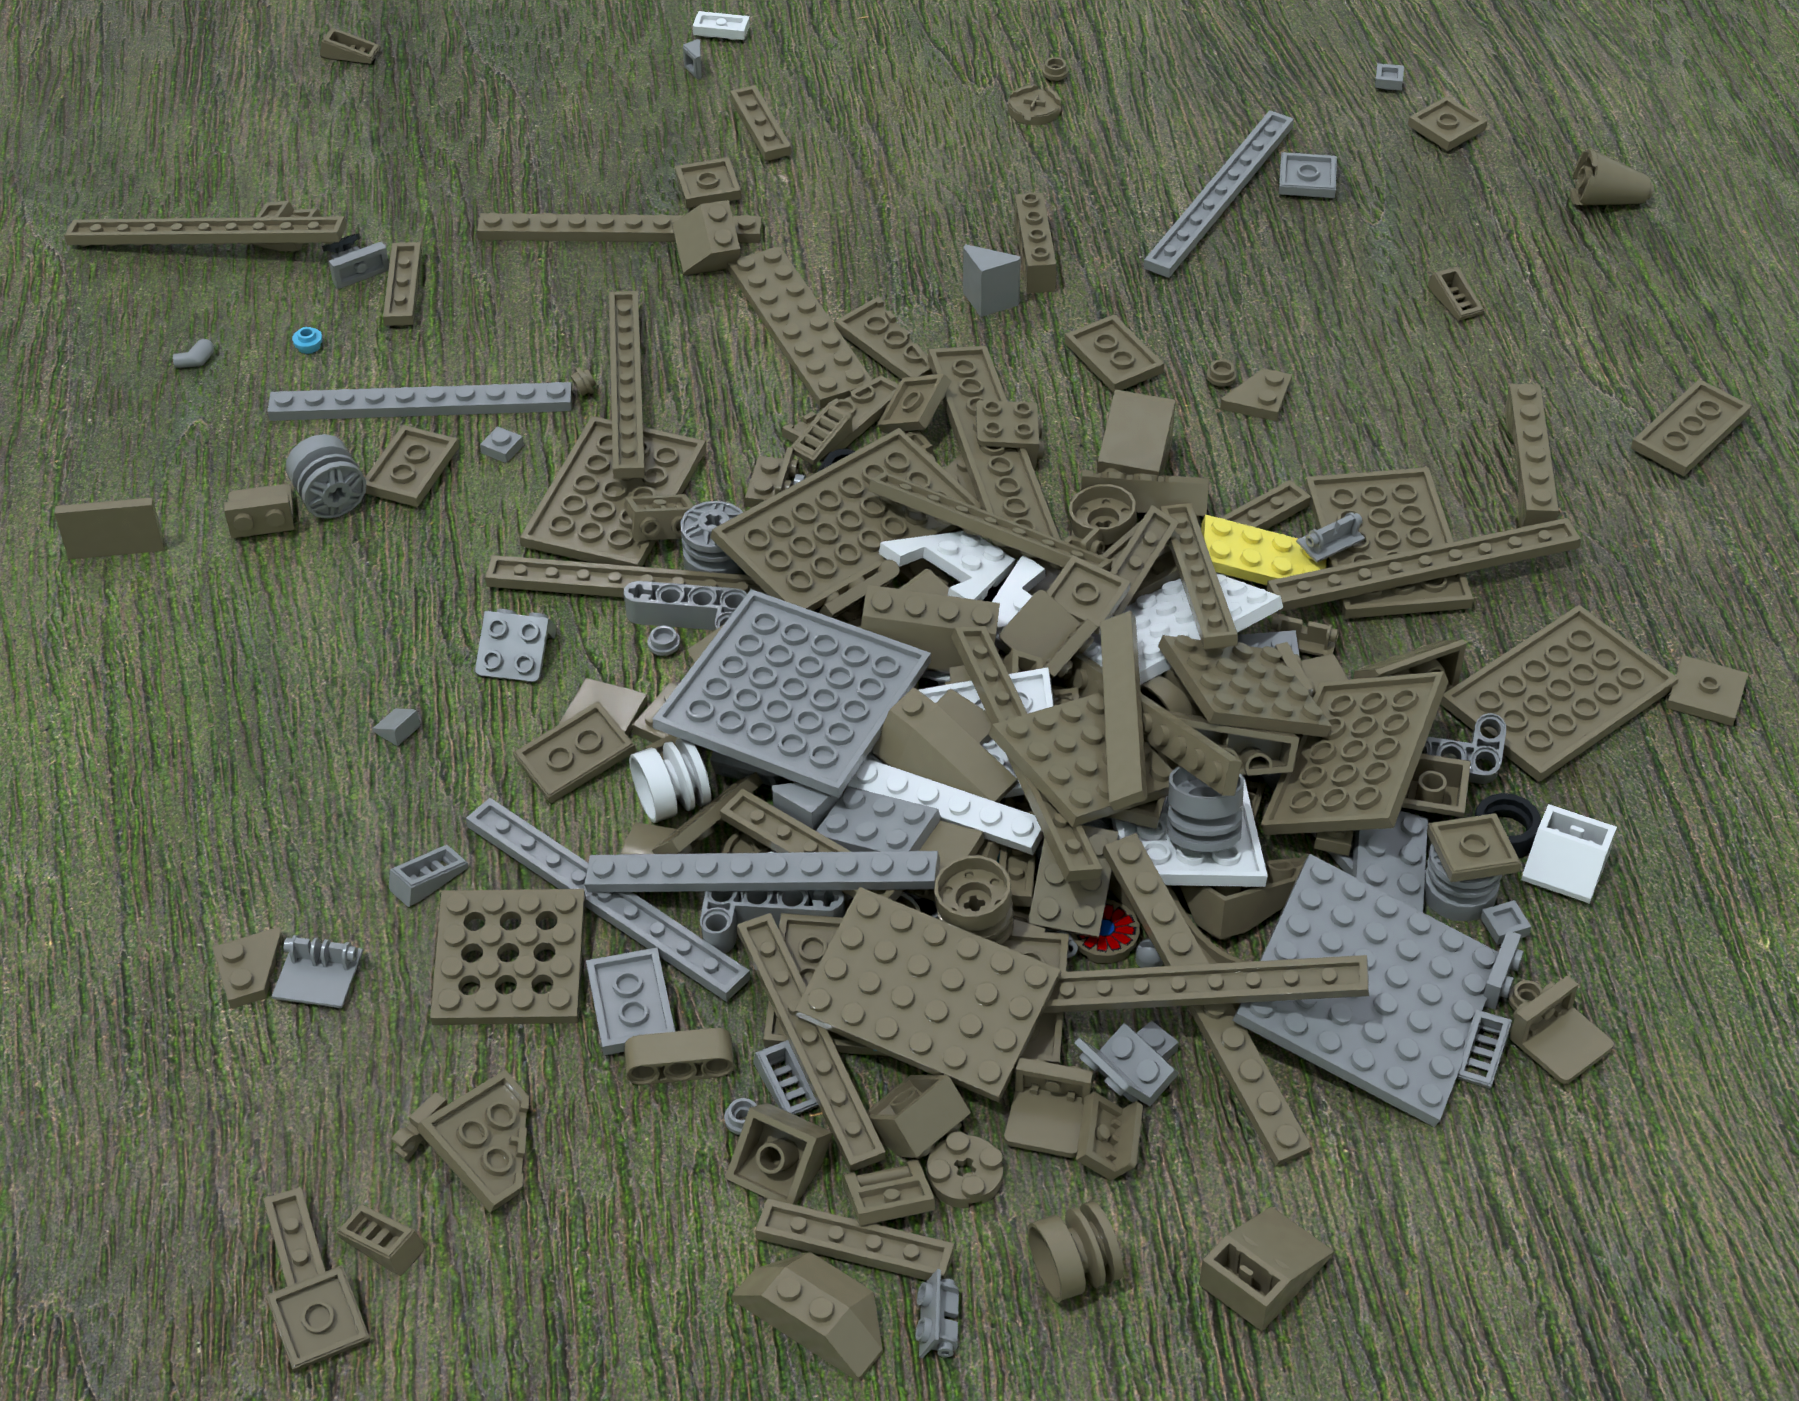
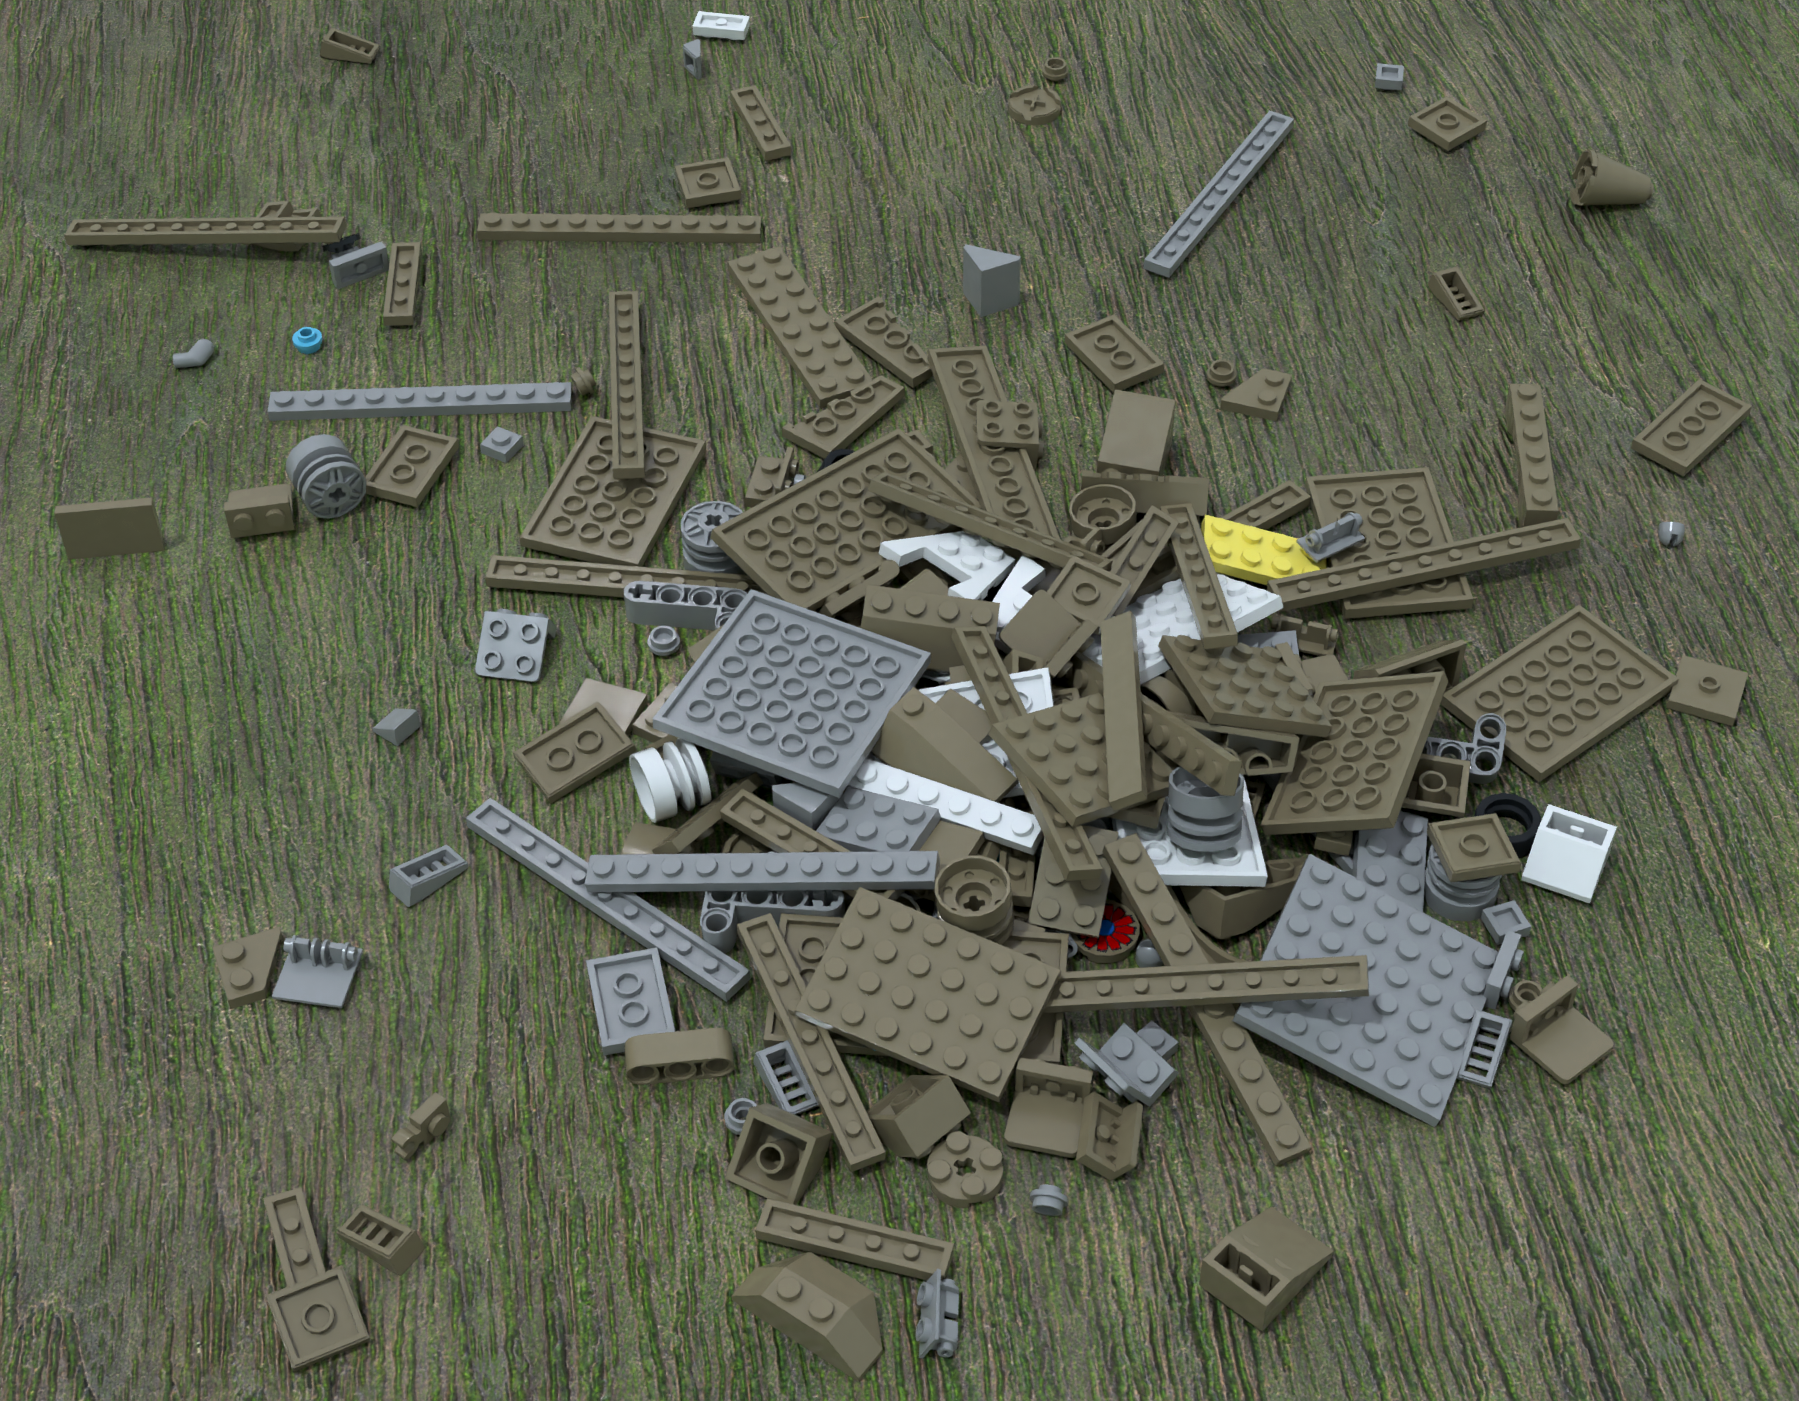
dark tan plate [417,1070,529,1213] -> none
dark tan piece [430,889,586,1025] -> none
dark tan bracket [624,494,694,541] -> none
dark tan slope [672,200,740,276] -> none
dark tan slope [791,403,853,465] -> none
dark tan plate [842,1159,935,1226] -> none
dark tan plate [877,374,952,433] -> none
dark tan brick [1014,192,1056,293] -> none
dark tan wheel [1027,1200,1124,1303] -> none
light grey plate [1279,152,1337,198] -> none
none -> light grey plate [1029,1184,1068,1216]
none -> light grey hinge [1658,522,1685,547]

